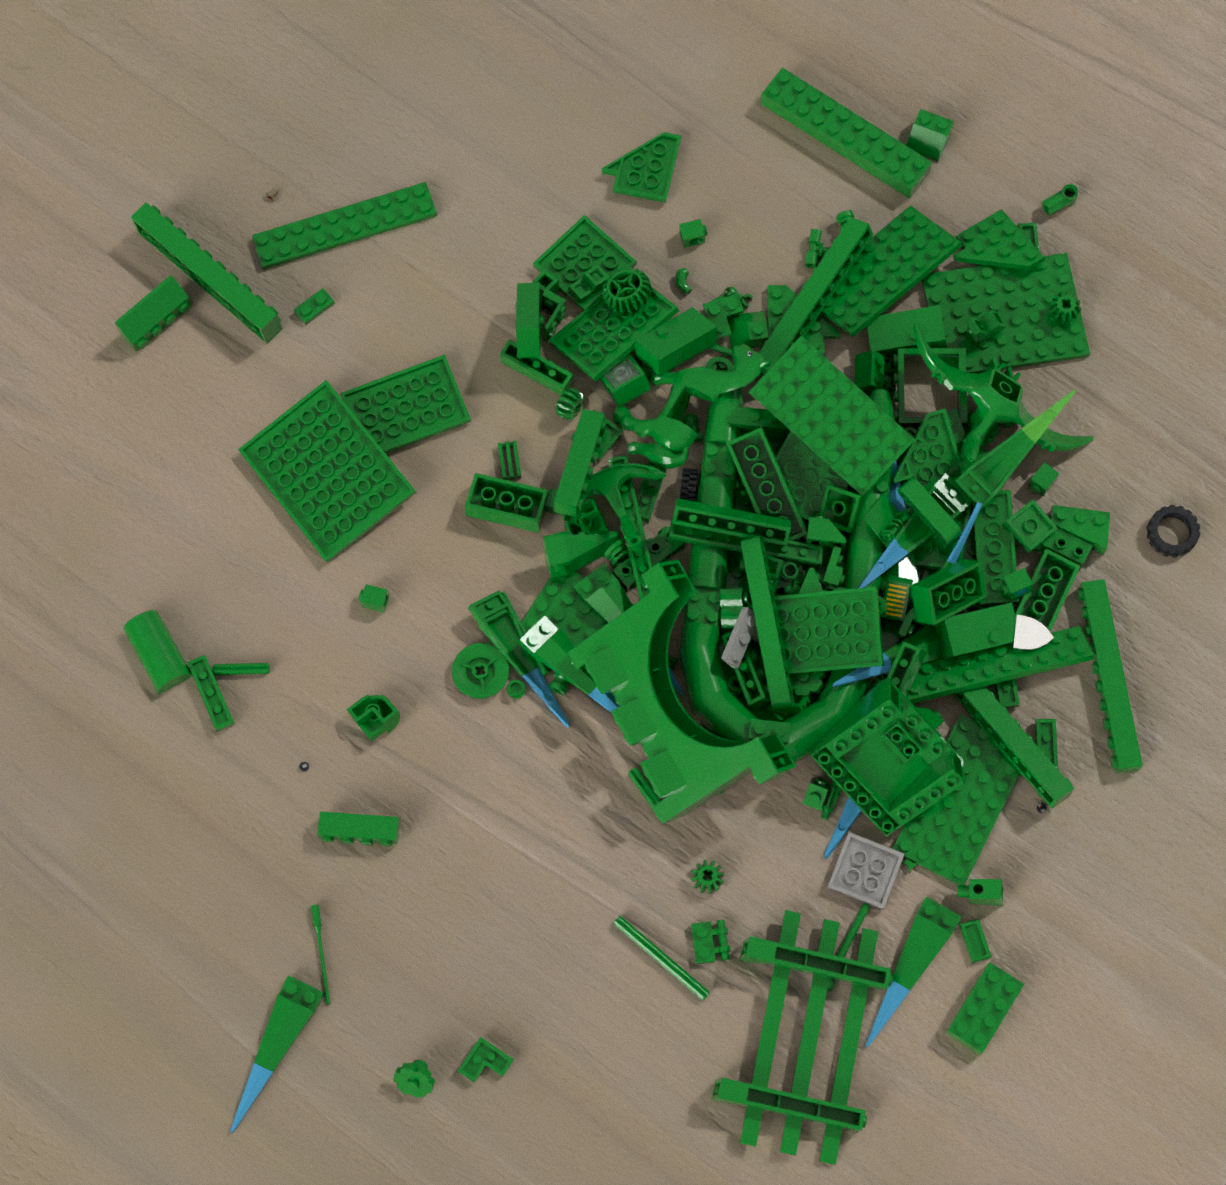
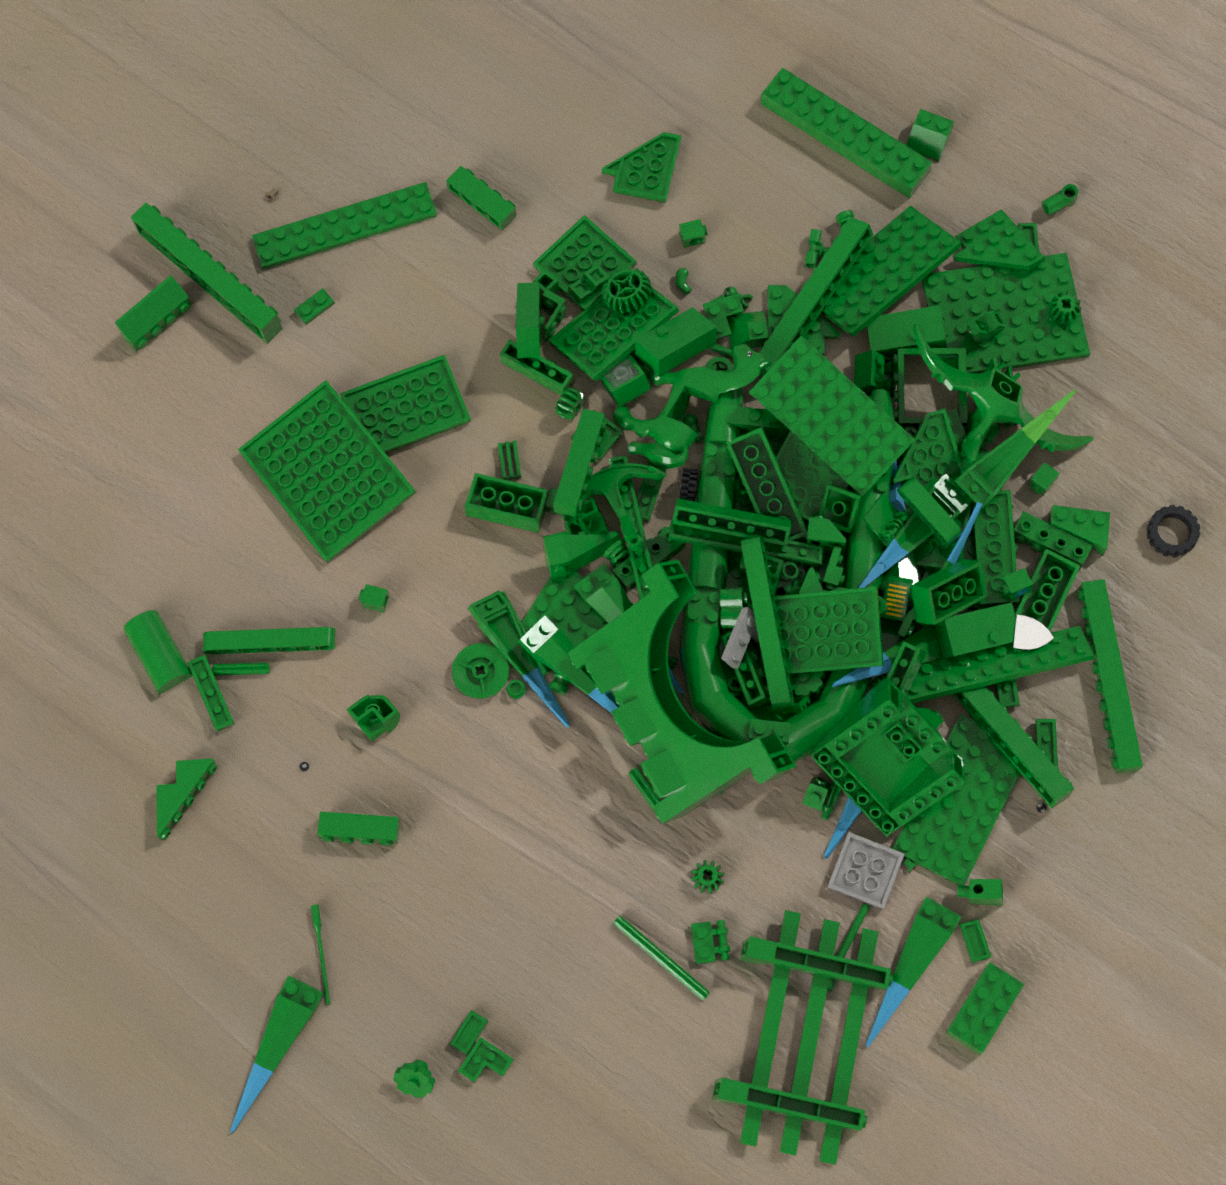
green tile [1003,499,1058,553] -> none
none -> green slope [156,758,218,840]
none -> green beam [203,627,335,655]
none -> green brick [446,165,517,231]
none -> green tile [449,1010,488,1056]

